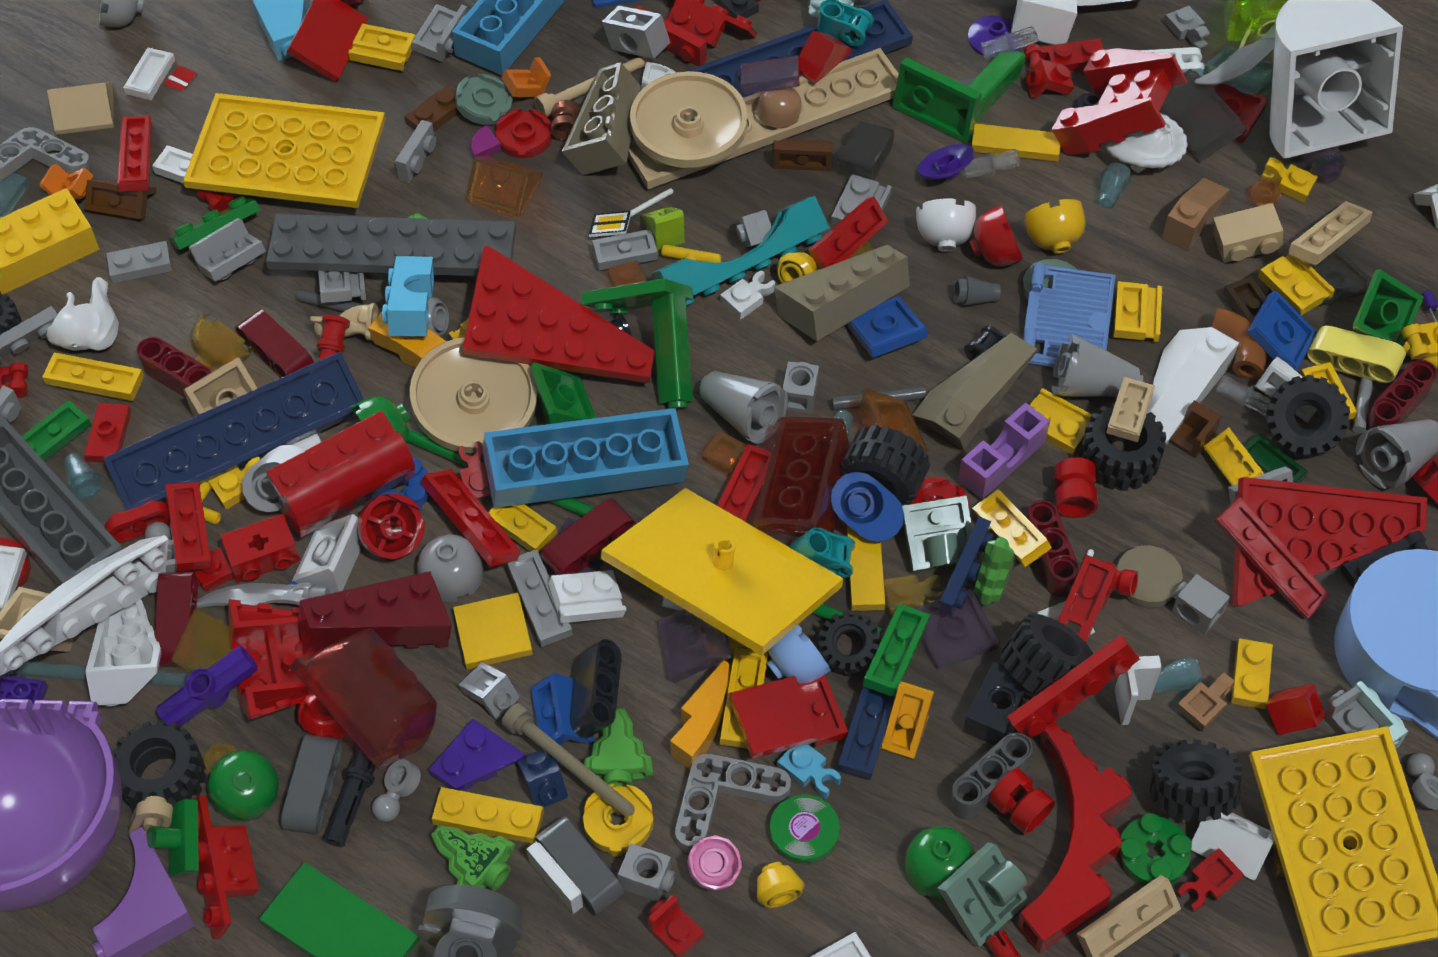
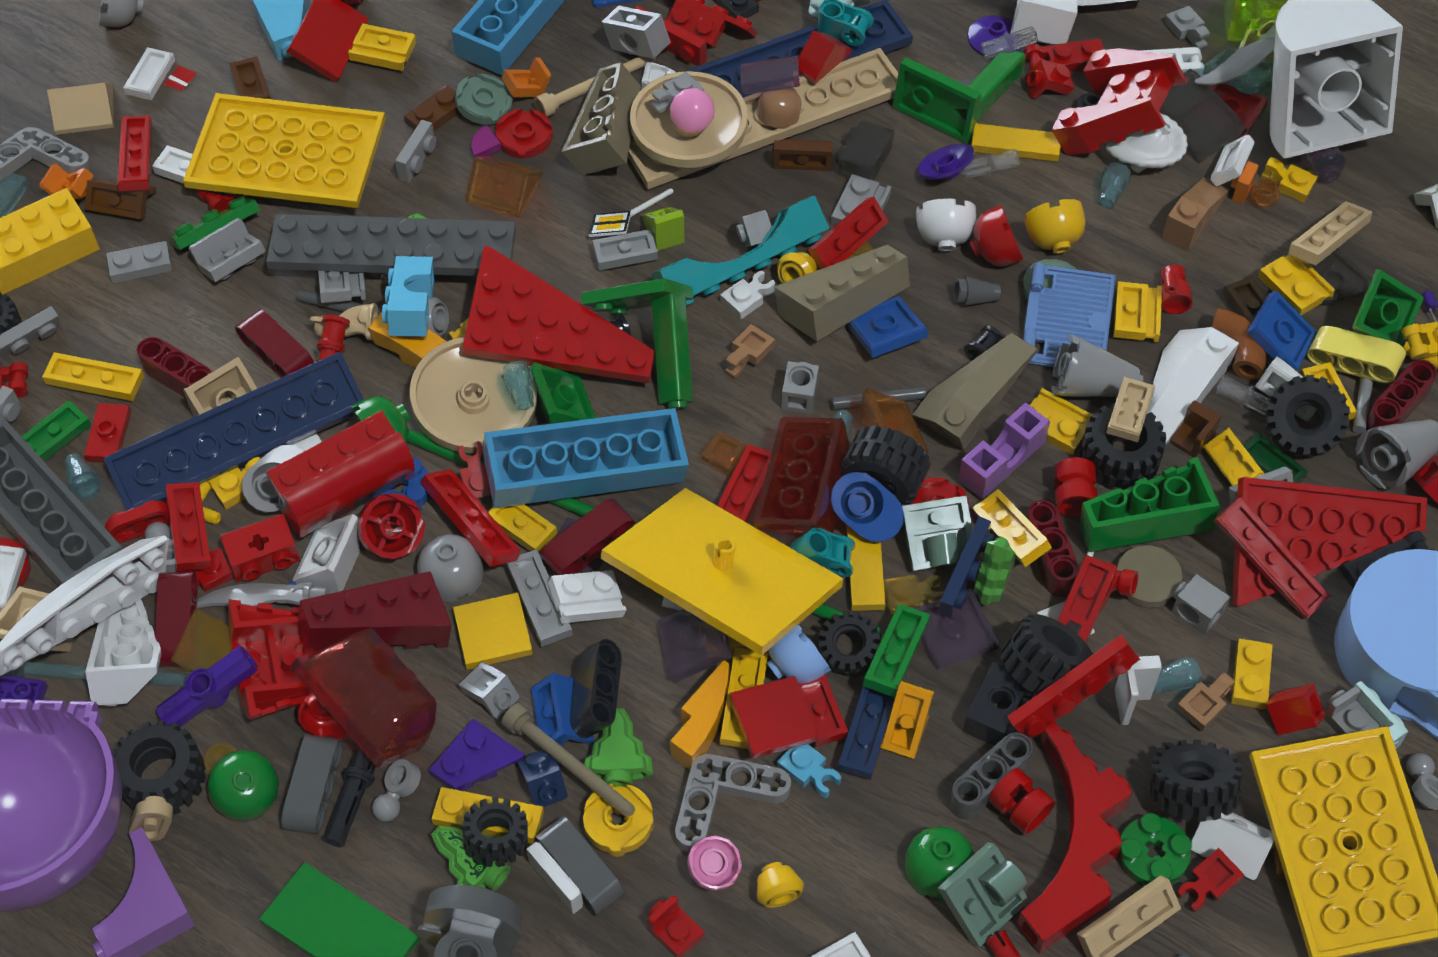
white piece [46,277,119,351] -> none
green tile [147,799,199,878] -> none
clear yellow cylinder [189,312,254,370] -> none
red bracket [196,795,259,940] -> none
light grey bracket [412,4,467,62] -> none
copper wheel [551,100,581,141] -> none
clear orange plate [608,260,646,287] -> none
light grey brick [618,843,676,902] -> none
yellow piece [661,244,722,263] -> none
light grey cone [699,371,788,444] -> none
green tile [769,794,840,864] -> none
tan brick [1213,203,1283,263] -> none
none -> reddish brown plate [229,56,271,99]
none -> black tyre [463,797,528,867]
none -> clear light blue cone [501,361,534,411]
none -> light grey plate [652,72,704,113]
none -> bright pink hair [670,88,715,133]
none -> medium nougat plate [725,324,775,378]
none -> green wedge [1079,456,1220,552]
none -> red piece [1161,264,1193,314]
none -> white tile [1210,135,1255,187]
none -> orange plate [1231,161,1259,204]

